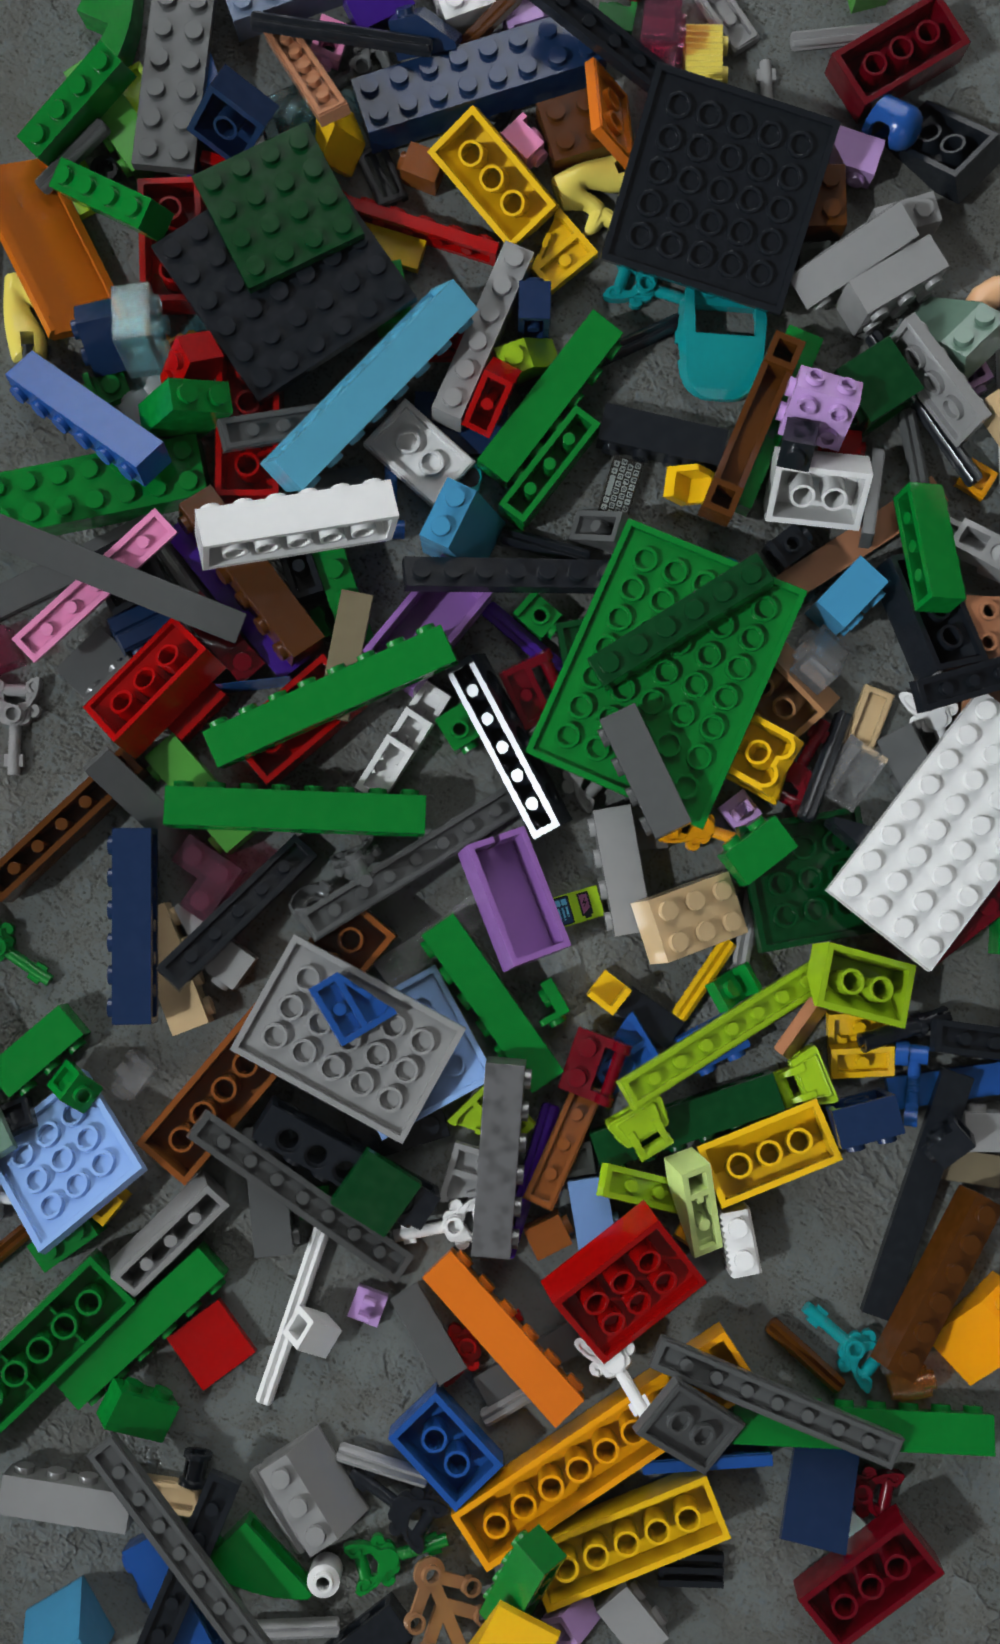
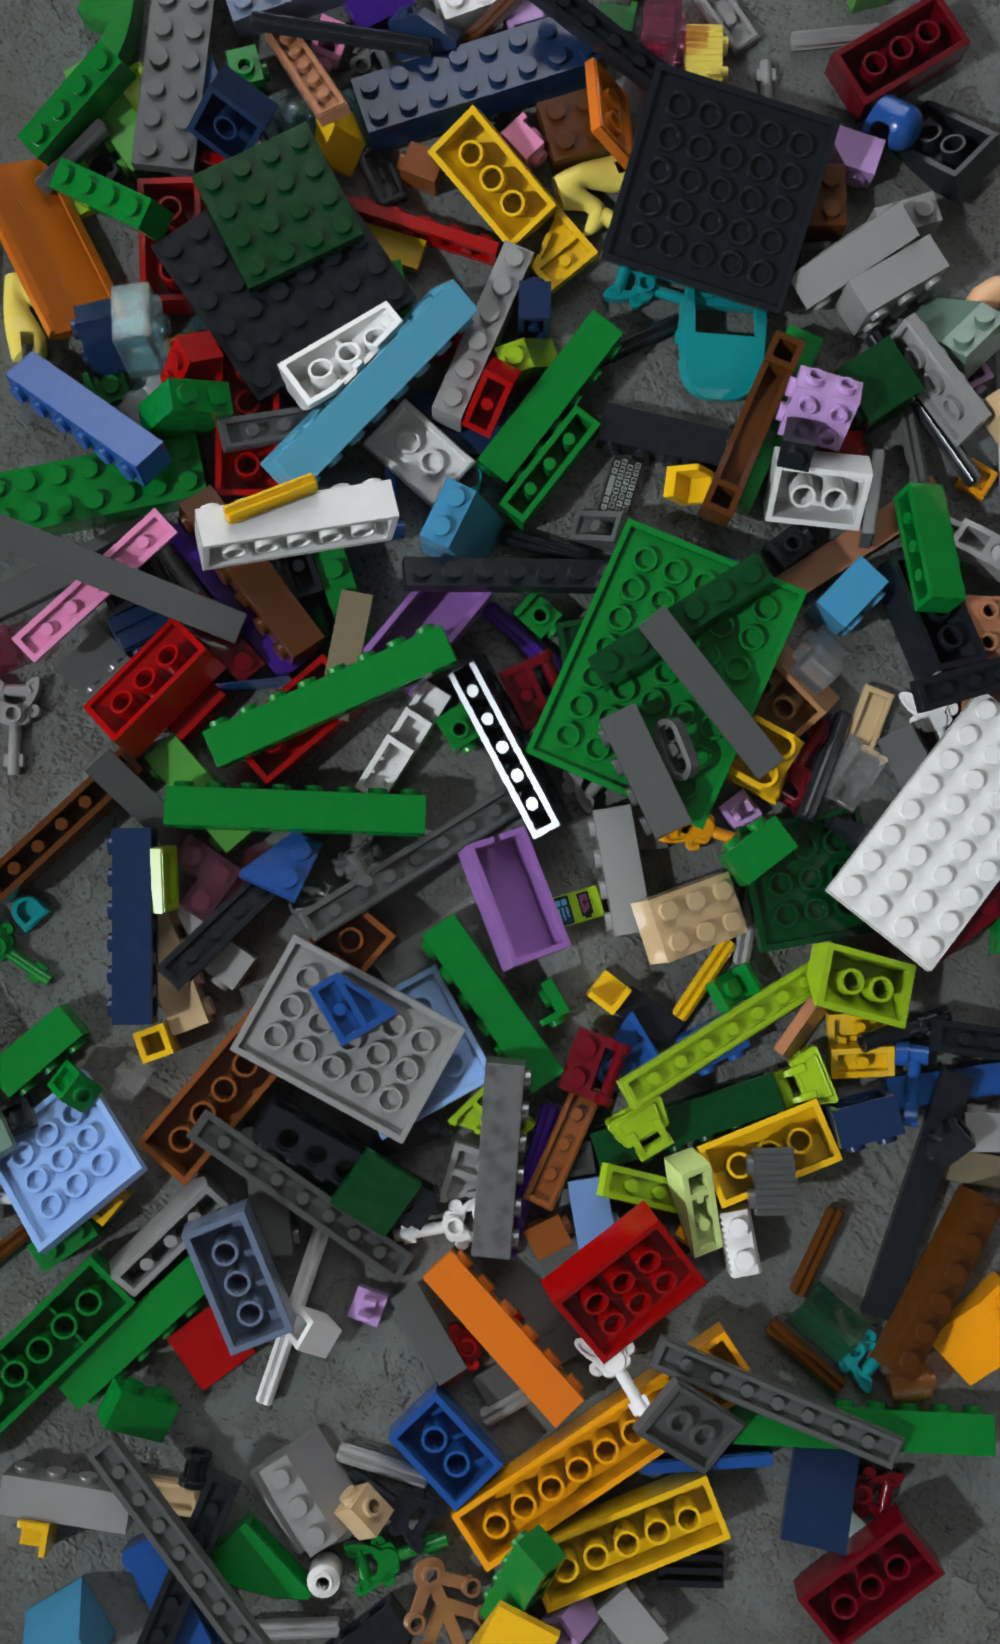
none -> teal tile [11,895,52,933]
none -> yellow panel [17,1518,58,1558]
none -> yellow brick [133,1021,181,1064]
none -> lime tile [150,845,179,914]
none -> sand blue brick [181,1198,296,1356]
none -> yellow axle [223,473,318,525]
none -> green brick [225,44,271,96]
none -> blue wing [239,833,323,903]
none -> white wedge [277,301,404,410]
none -> tan brick [334,1482,394,1541]
none -> dark grey tile [637,605,784,780]
none -> dark grey plate [653,717,699,781]
none -> dark grey brick [745,1147,798,1216]
none -> clear green panel [788,1281,870,1362]
none -> reddish brown axle [790,1205,844,1298]

